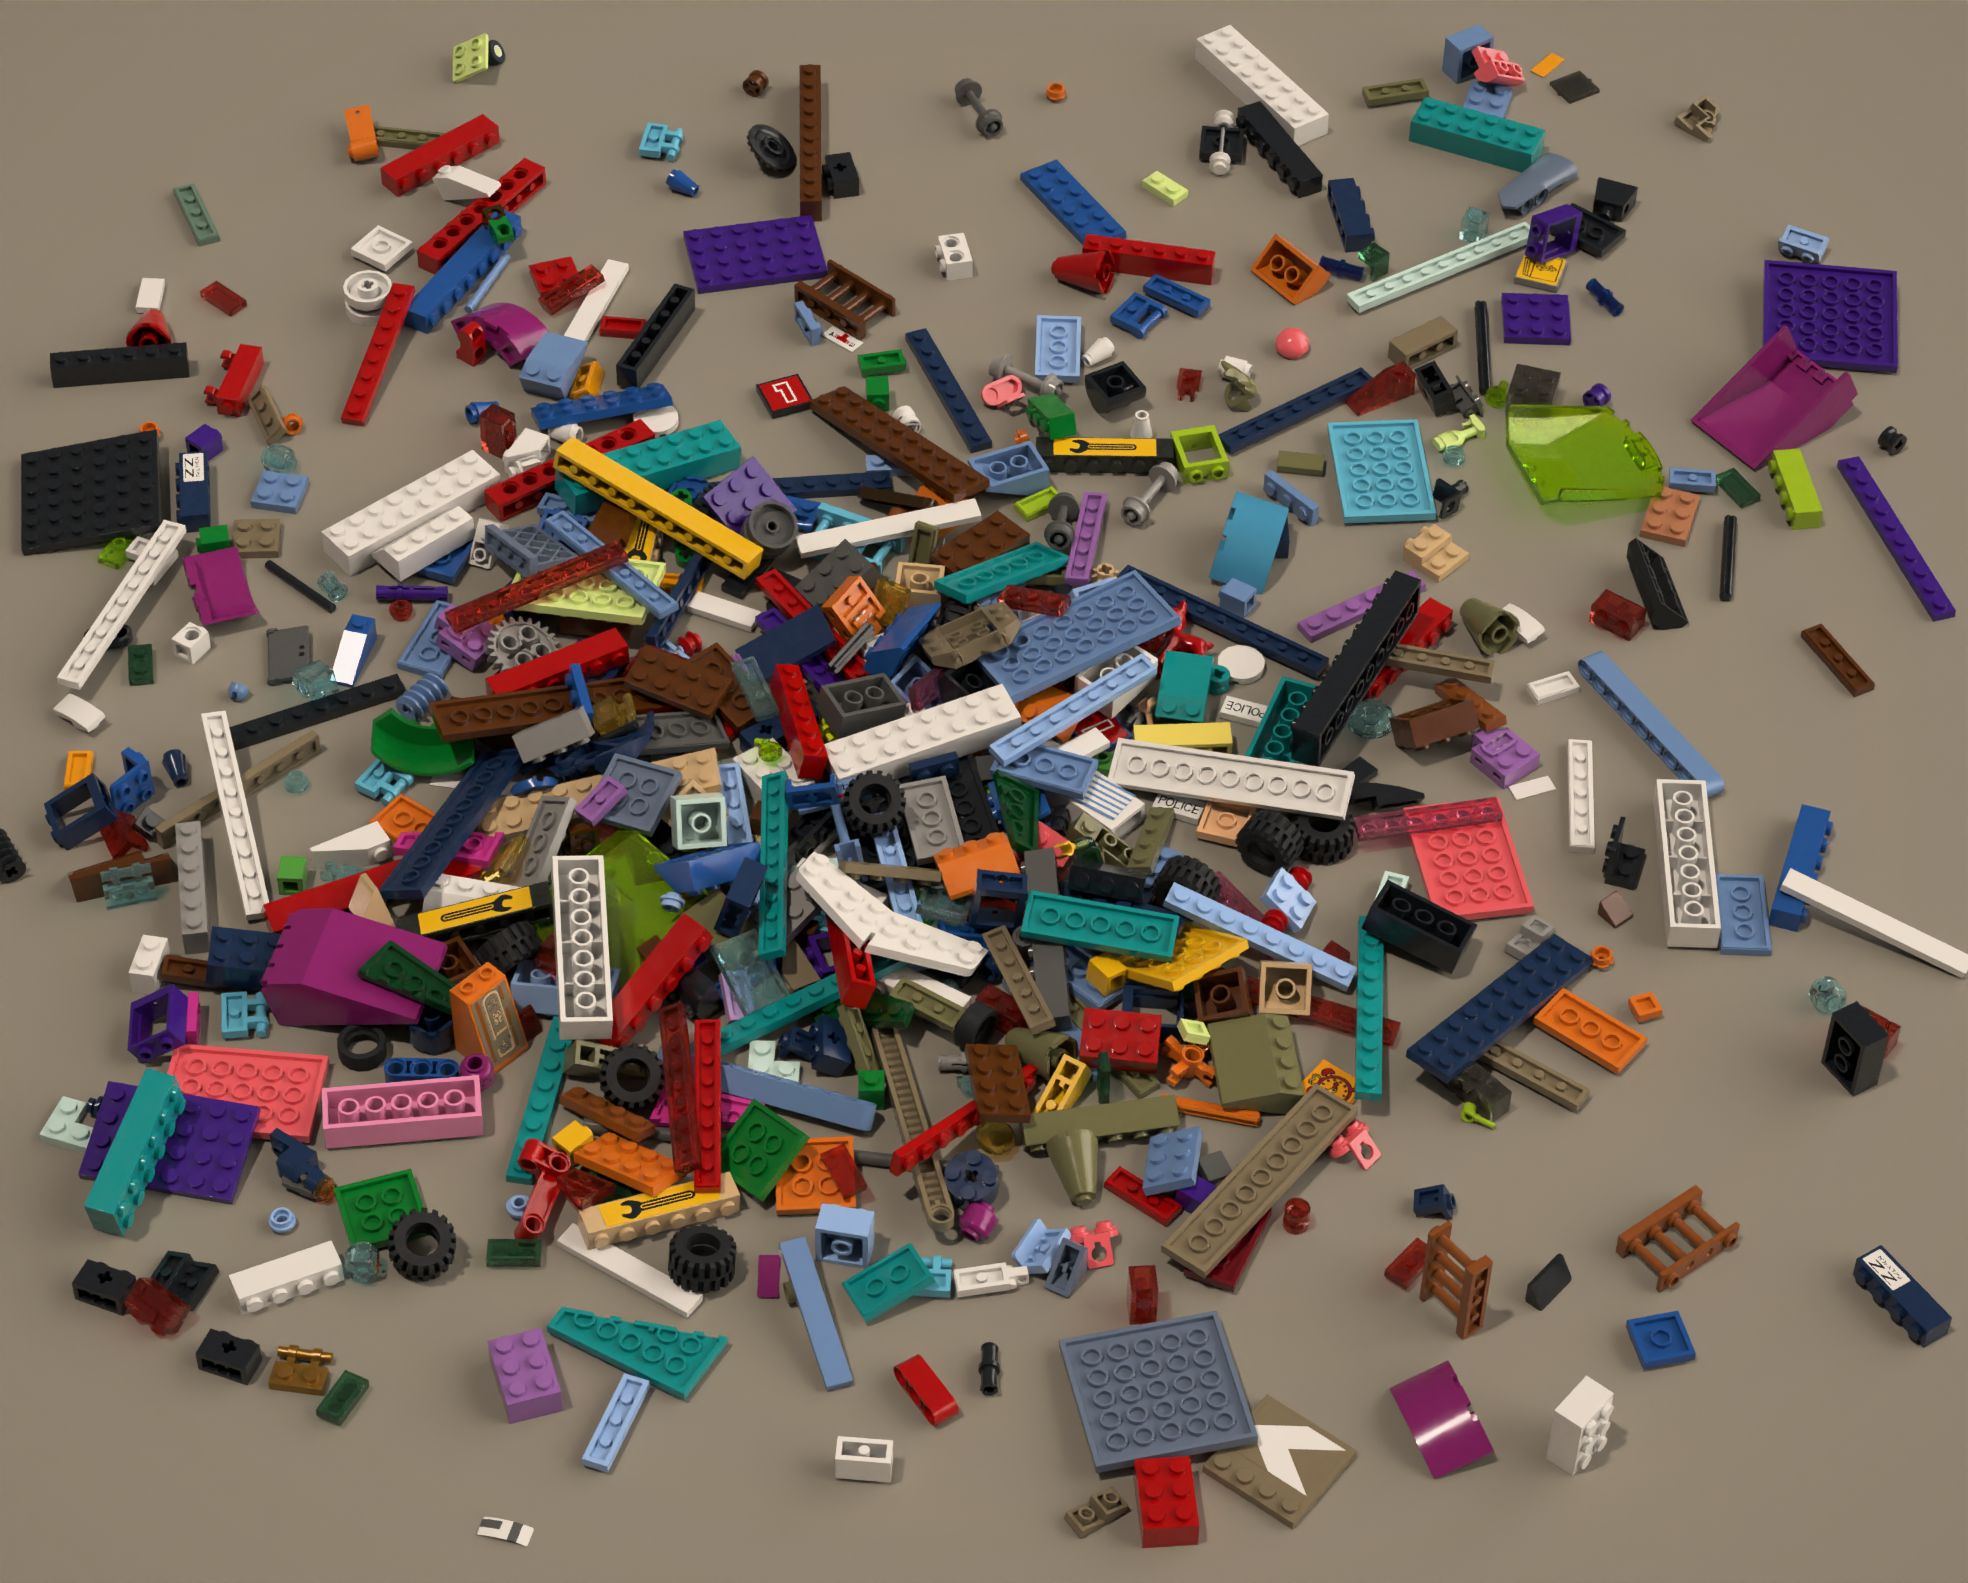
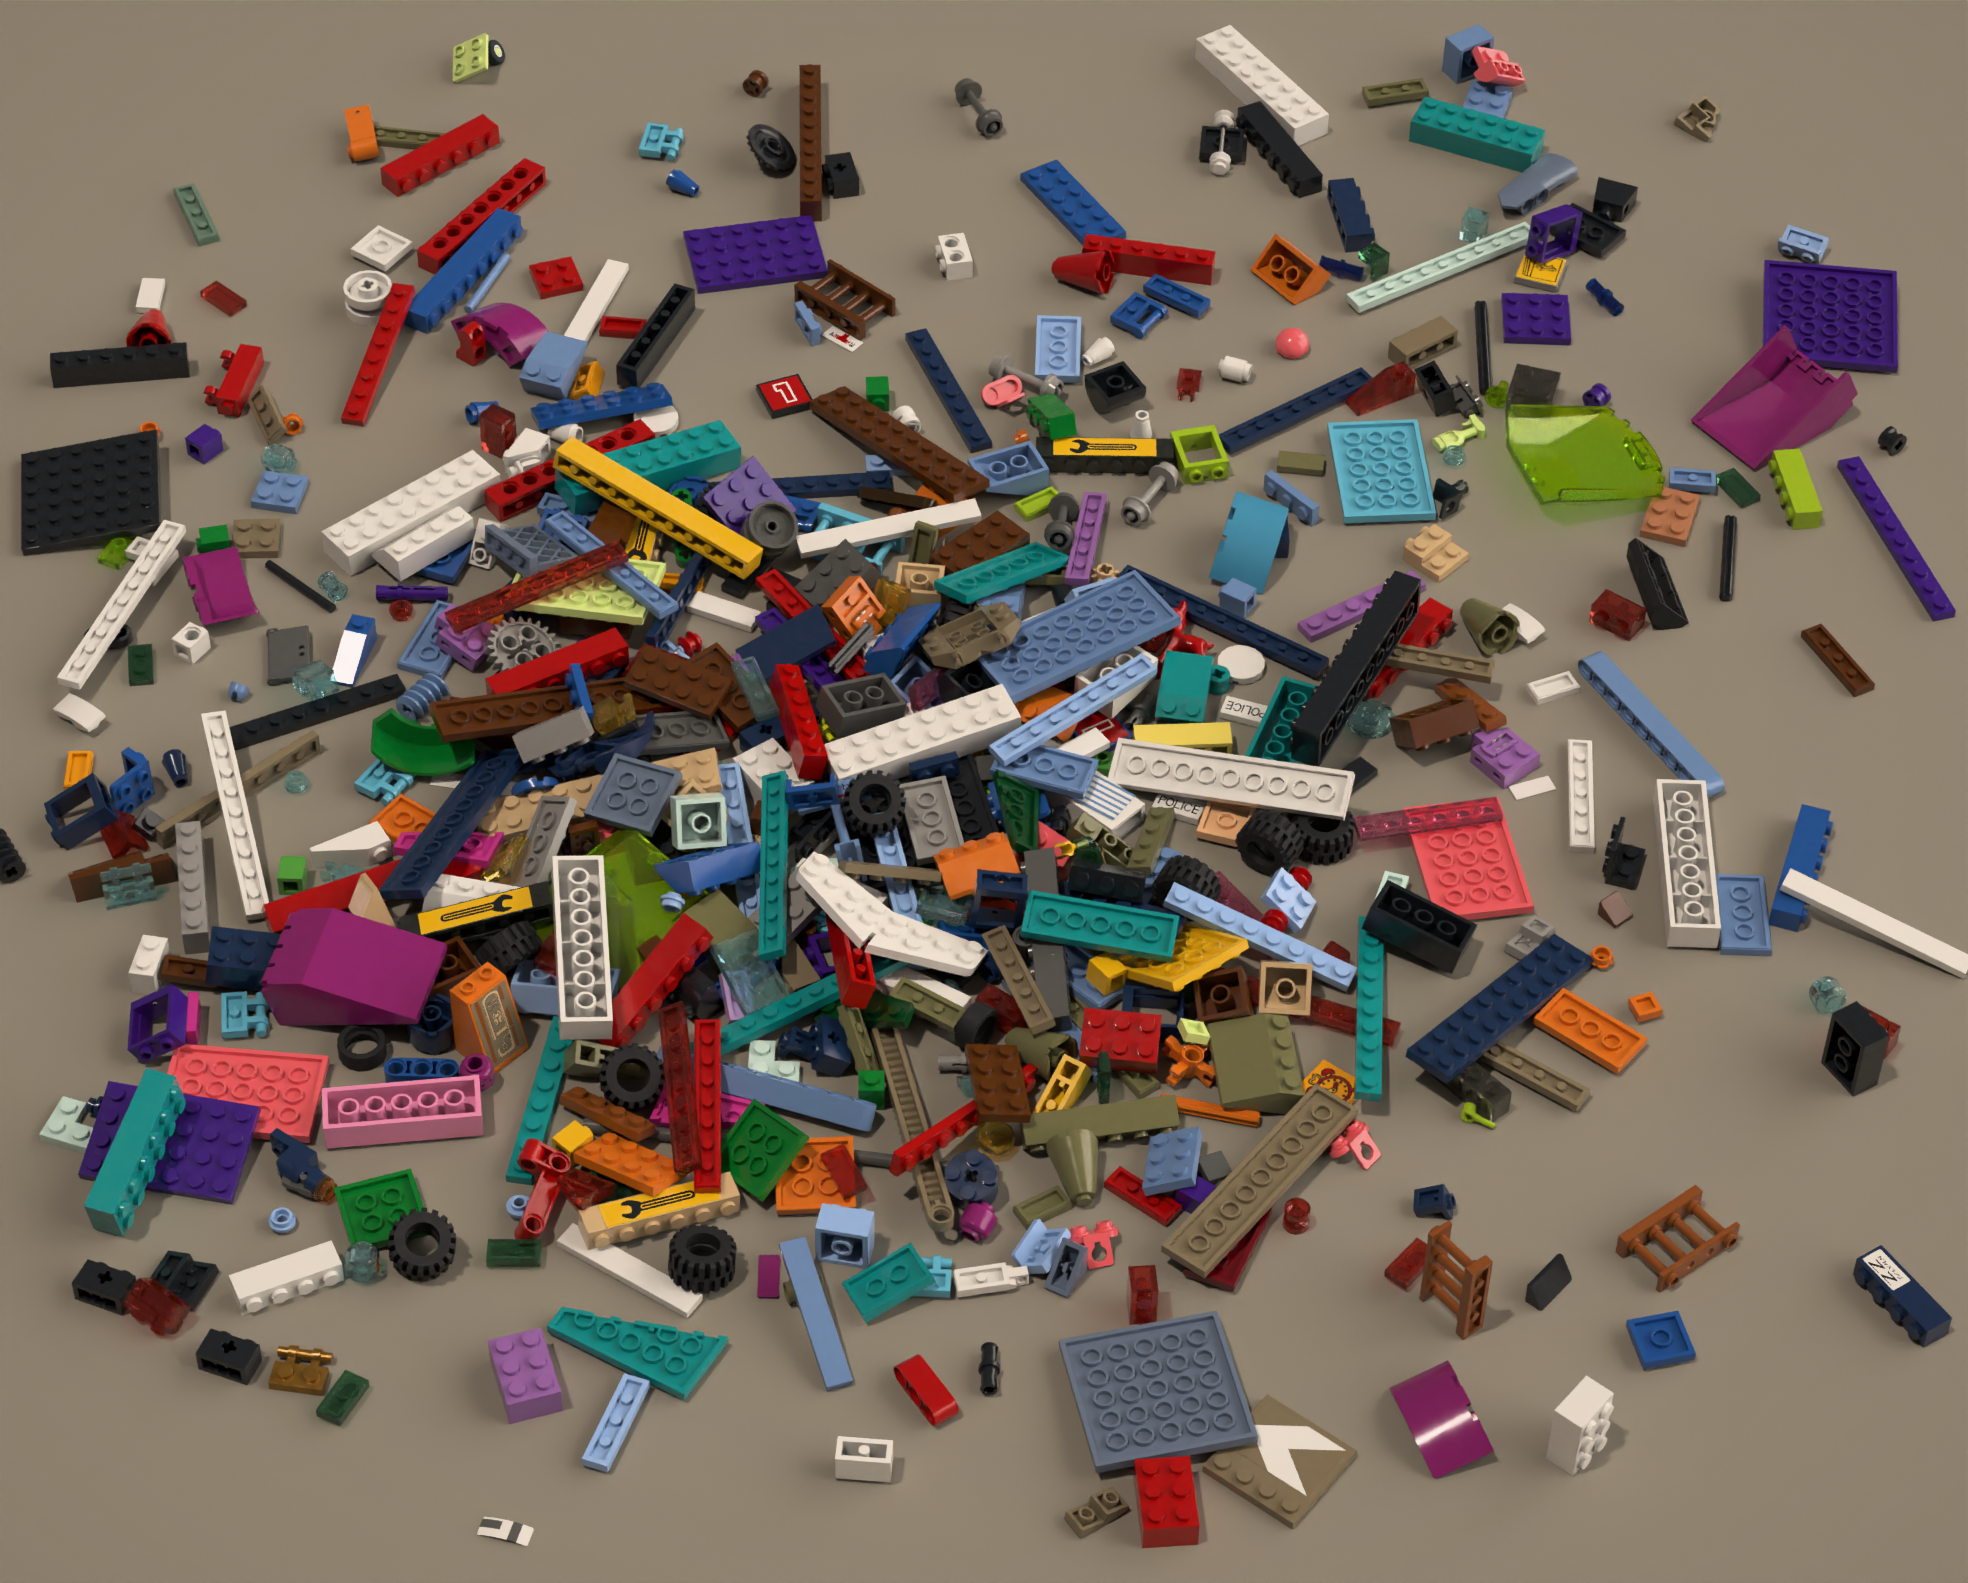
dark blue brick [175,451,211,533] -> none
dark green wing [357,940,456,1015] -> none
white slope [432,165,501,201] -> none
green leg [482,204,514,245] -> none
clear red slope [518,1004,542,1042] -> none
clear red plate [538,264,605,316] -> none
medium lavender plate [574,775,628,827] -> none
dark blue window [714,857,768,939] -> none
clear neon green plate [754,738,783,762] -> none
green plate [858,349,906,376] -> none
clear red plate [997,584,1072,618] -> none
orange plate [1045,83,1066,102] -> none
light nougat hand [1138,696,1157,725] -> none
yellowish green plate [1142,171,1188,207] -> none
olive hair [1221,361,1257,412] -> none
black slope [1348,782,1425,810] -> none
light orange sticker [1531,53,1565,77] -> none
clear smoke piece [1550,70,1600,104] -> none
none -> olive tile [1013,1185,1072,1230]

